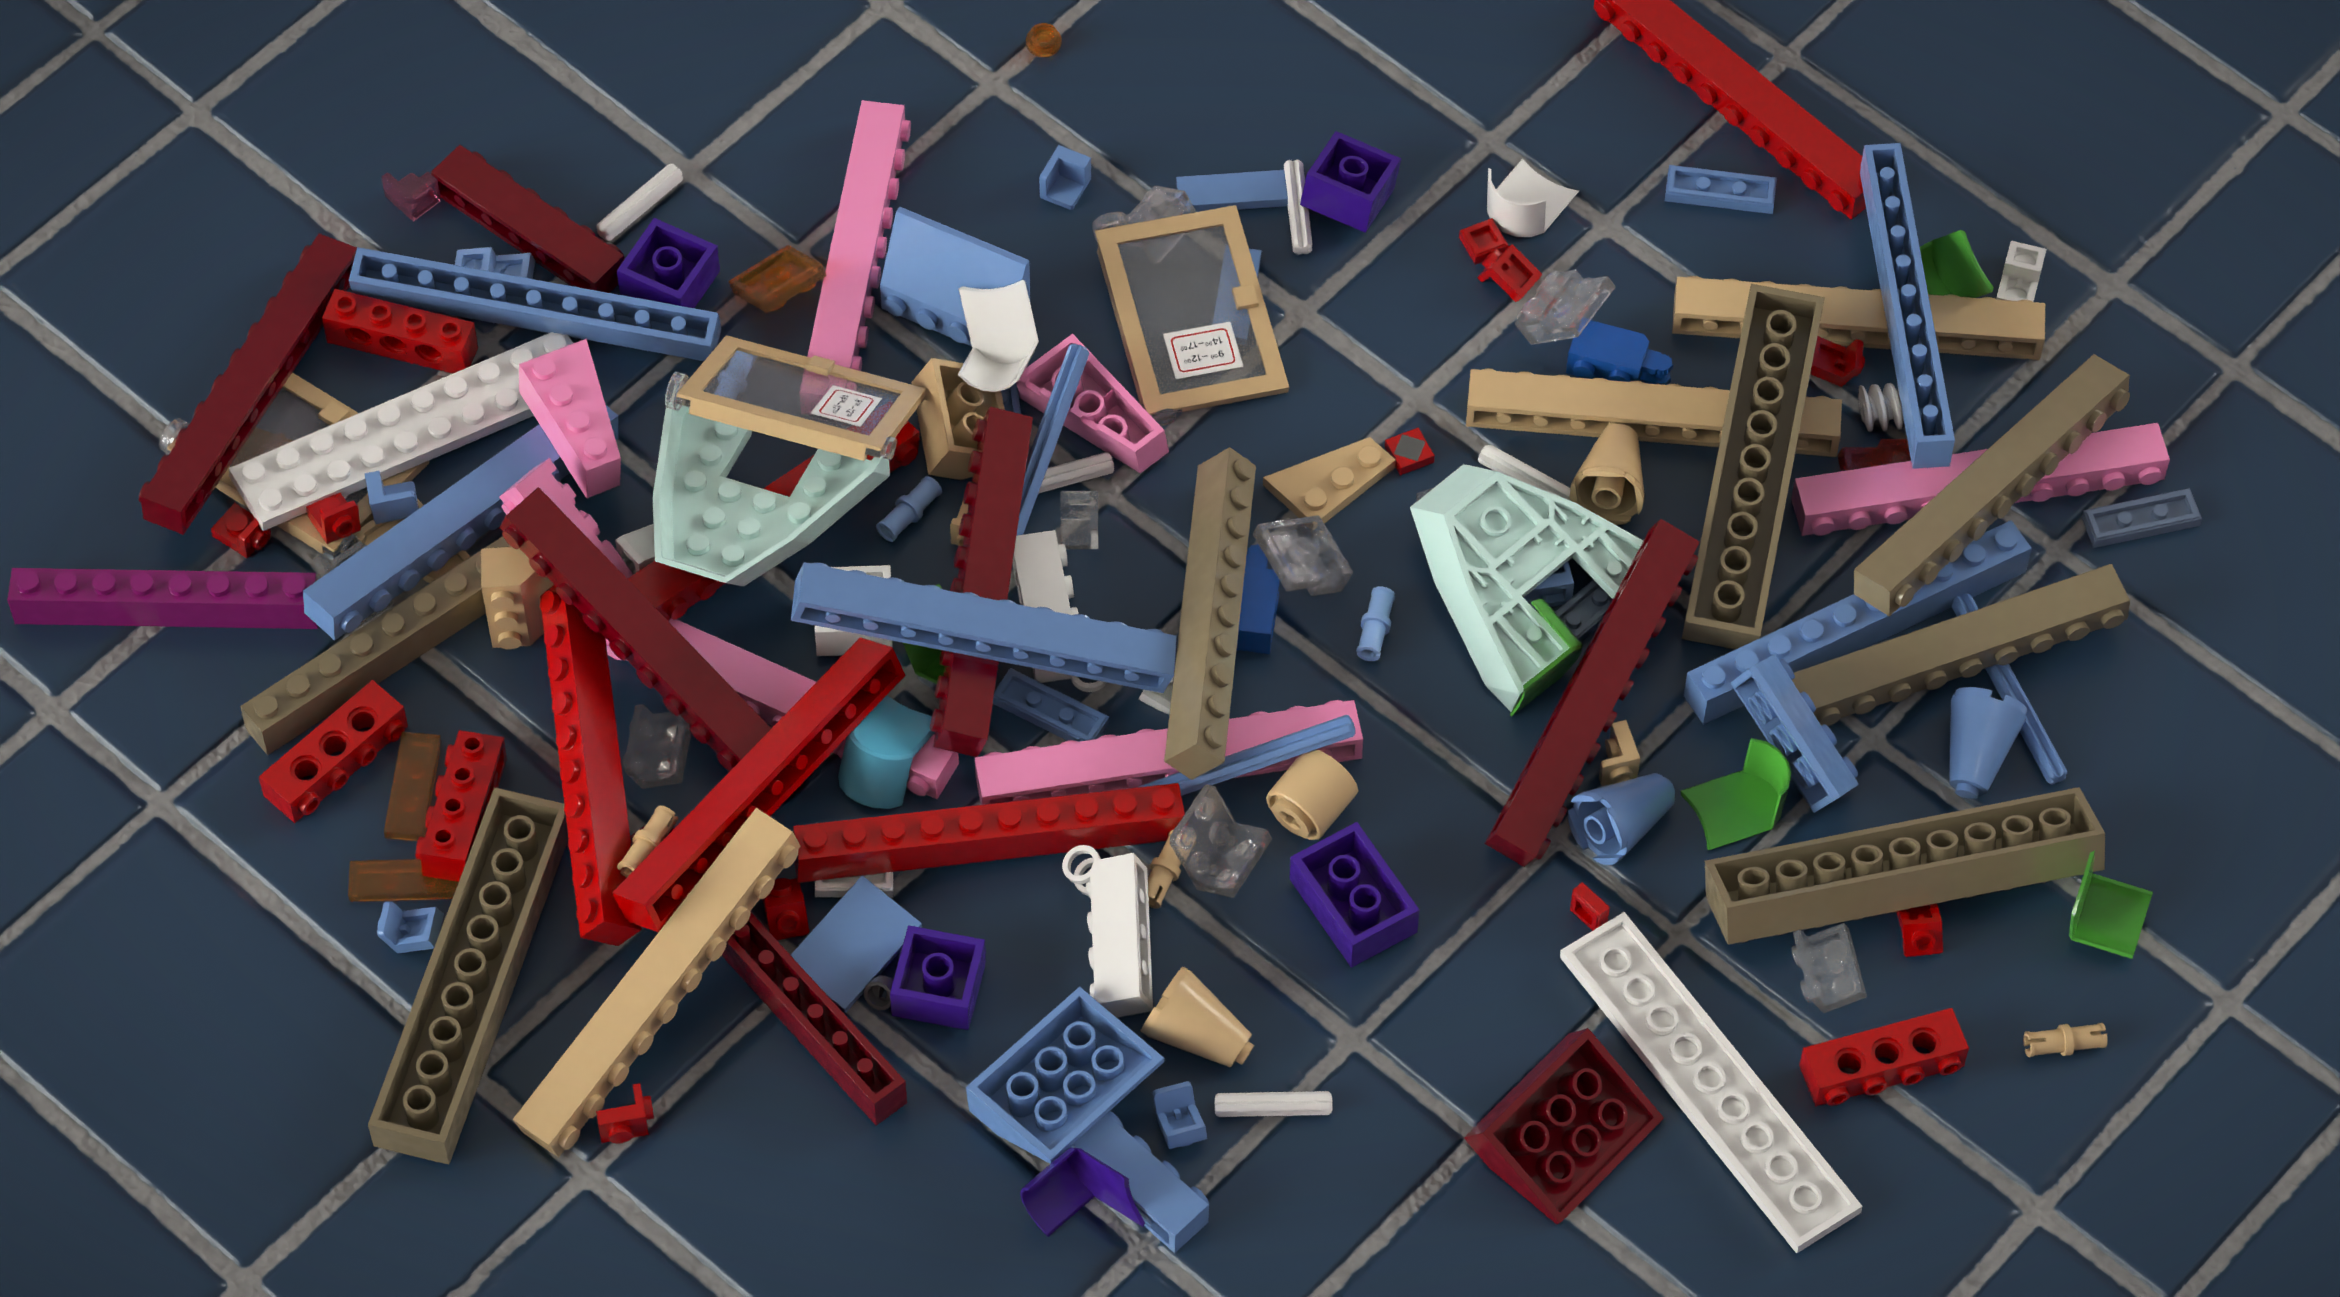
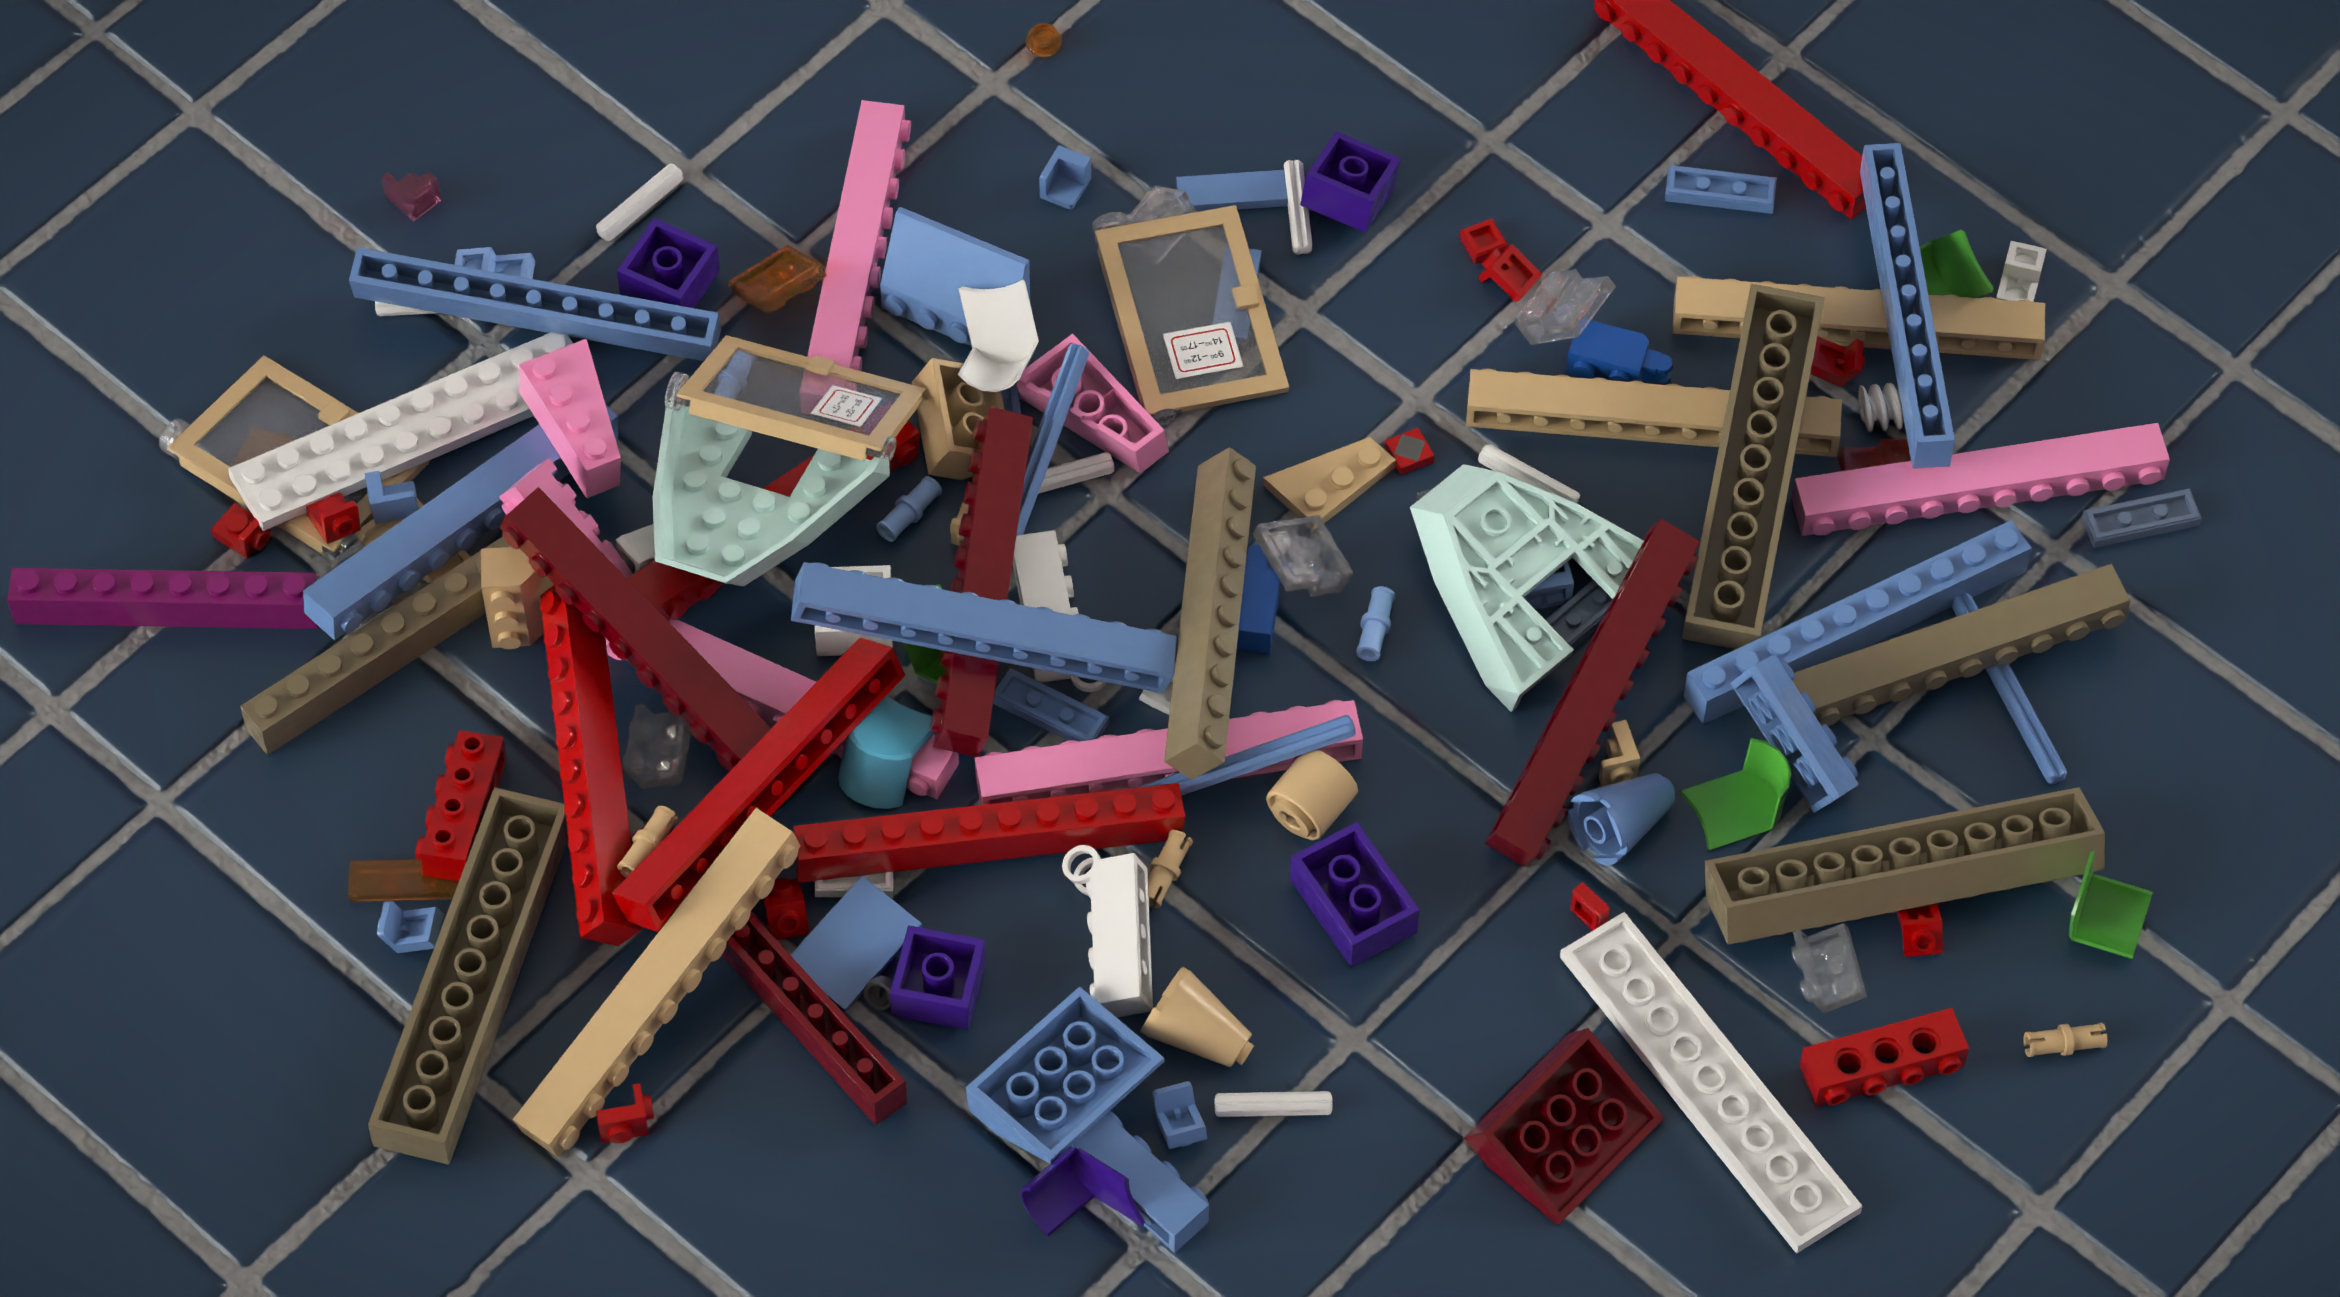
dark red brick [139,233,357,535] -> none
red brick [259,680,408,823] -> none
red brick [322,289,479,373] -> none
clear orange tile [384,732,442,841] -> none
dark red brick [431,145,625,293] -> none
clear panel [1060,491,1098,549] -> none
clear bracket [1170,785,1273,898] -> none
white piece [1487,158,1579,237] -> none
bright green piece [1510,599,1583,716] -> none
tan cone [1569,424,1645,525] -> none
dark tan brick [1854,354,2130,617] -> none
medium blue cone [1949,687,2027,799] -> none

